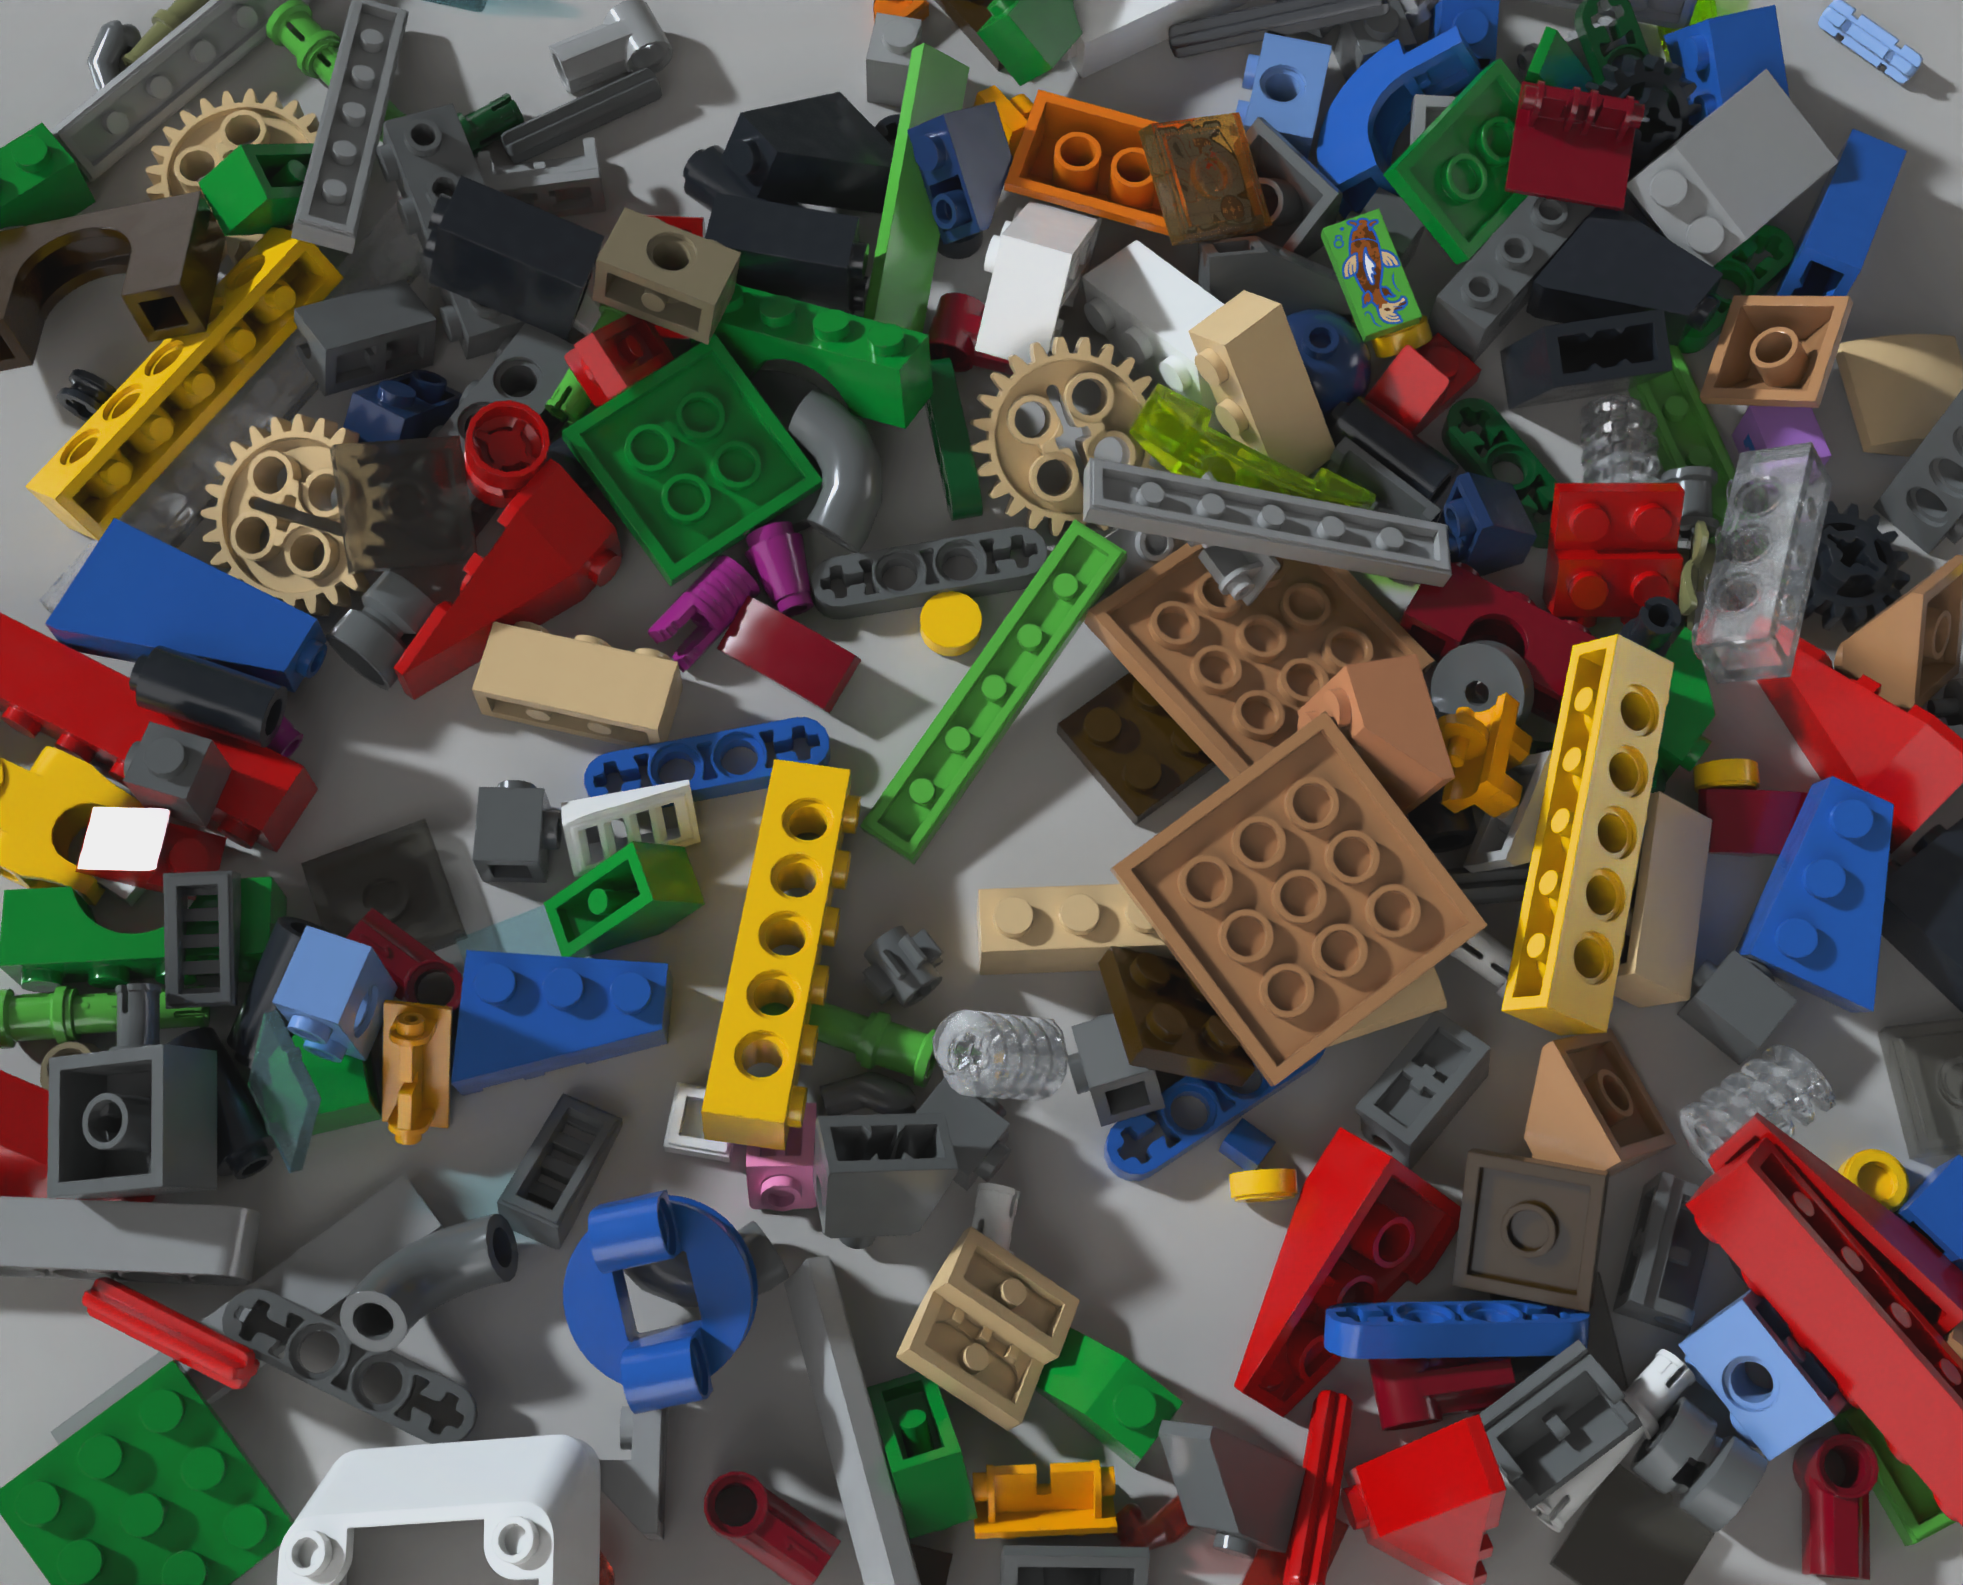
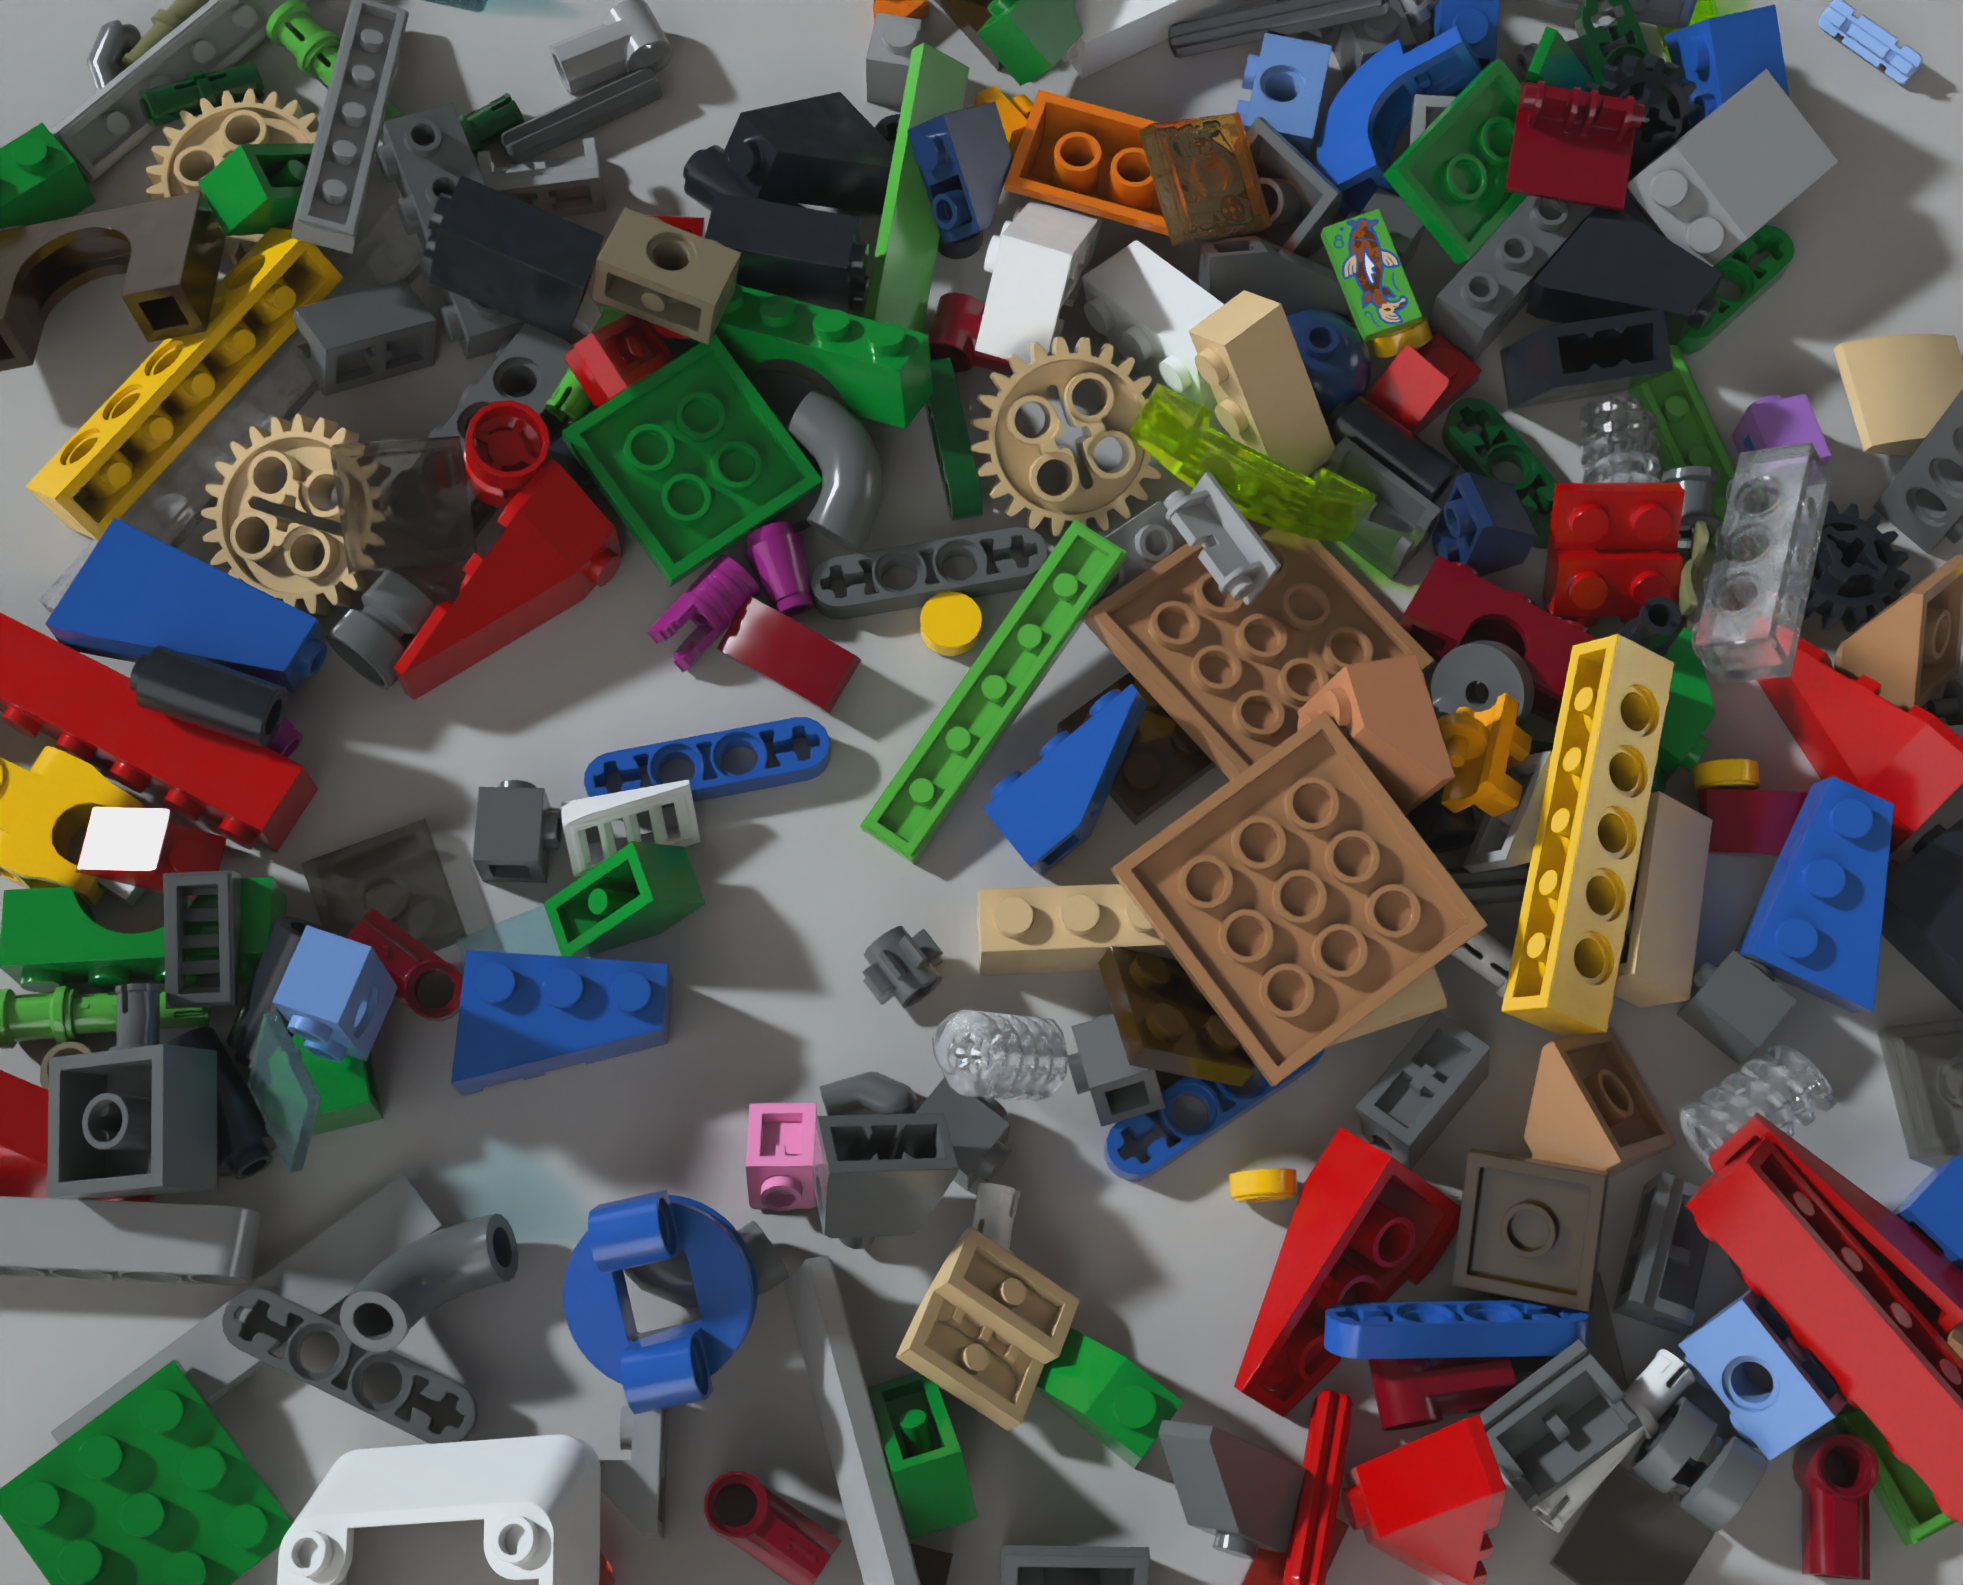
black bush [57,369,116,422] -> none
red axle [82,1277,260,1389] -> none
dark grey brick [123,722,232,827] -> none
dark blue slope [343,369,462,485] -> none
light orange hinge [382,1000,453,1145] -> none
tan brick [472,621,683,748] -> none
dark grey slope [497,1093,623,1249] -> none
white tile [663,1082,734,1163] -> none
yellow brick [701,759,861,1151] -> none
bright green pin [760,1002,943,1088] -> none
light orange hinge [972,1460,1117,1539] -> none
light grey tile [1083,458,1452,587] -> none
clear red arm [1112,1494,1195,1551] -> none
blue piece [1218,1118,1276,1171] -> none
medium nougat slope [1699,295,1853,408] -> none
blue slope [1773,129,1907,296] -> none
yellow tile [1837,1149,1910,1212] -> none
none -> dark green pin [139,61,264,128]
none -> blue slope [982,684,1147,876]

